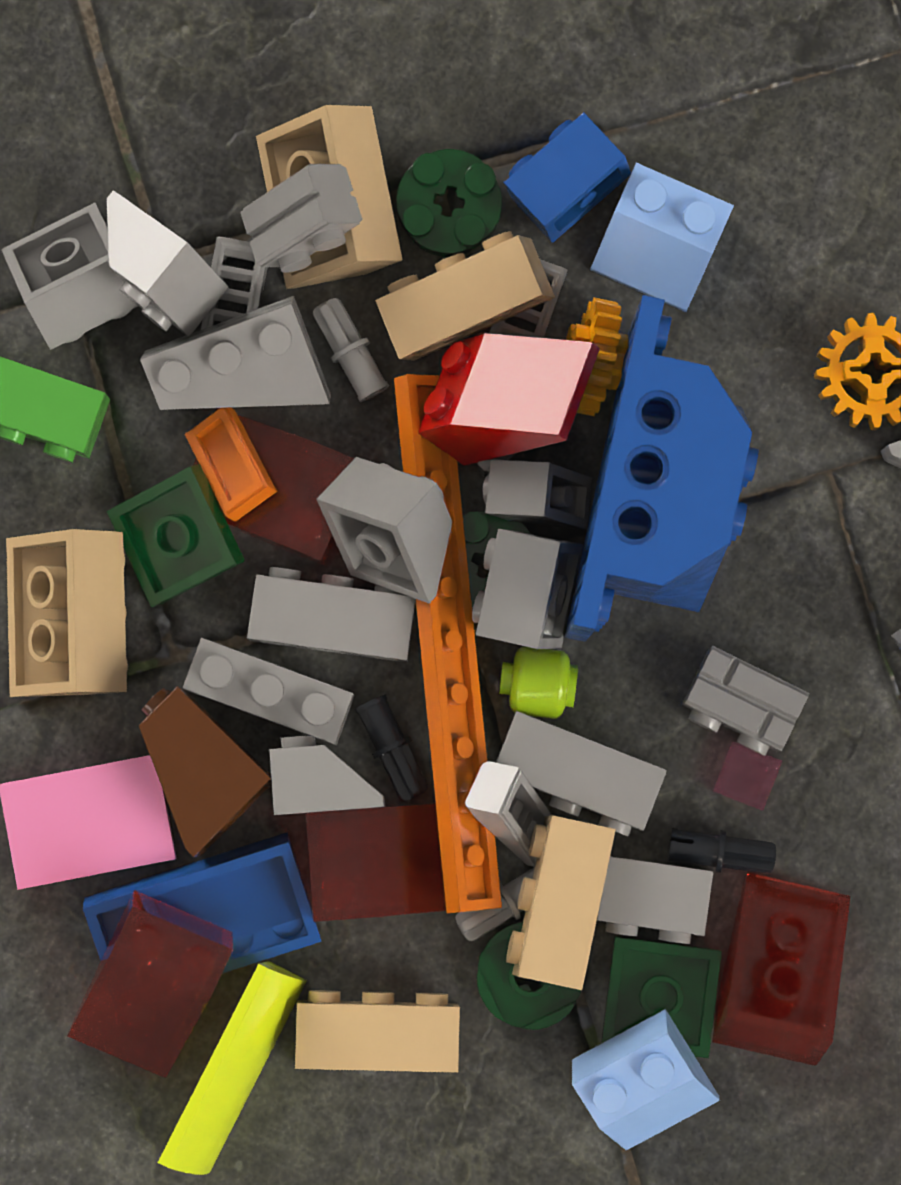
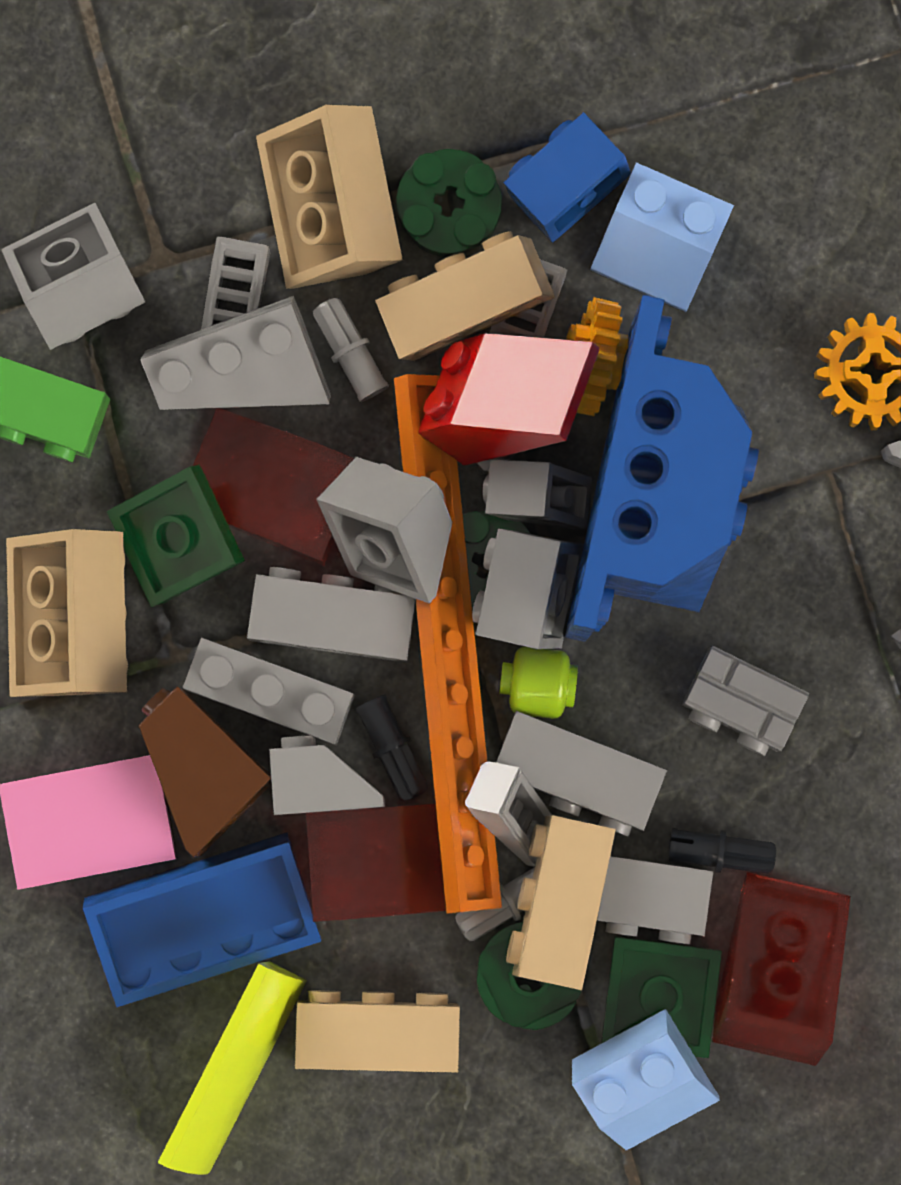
clear red slope [67,890,233,1078] -> none
light grey slope [107,190,229,336] -> none
orange tile [185,407,277,522] -> none
light grey brick [240,164,363,273] -> none
clear pink tile [712,742,782,811] -> none

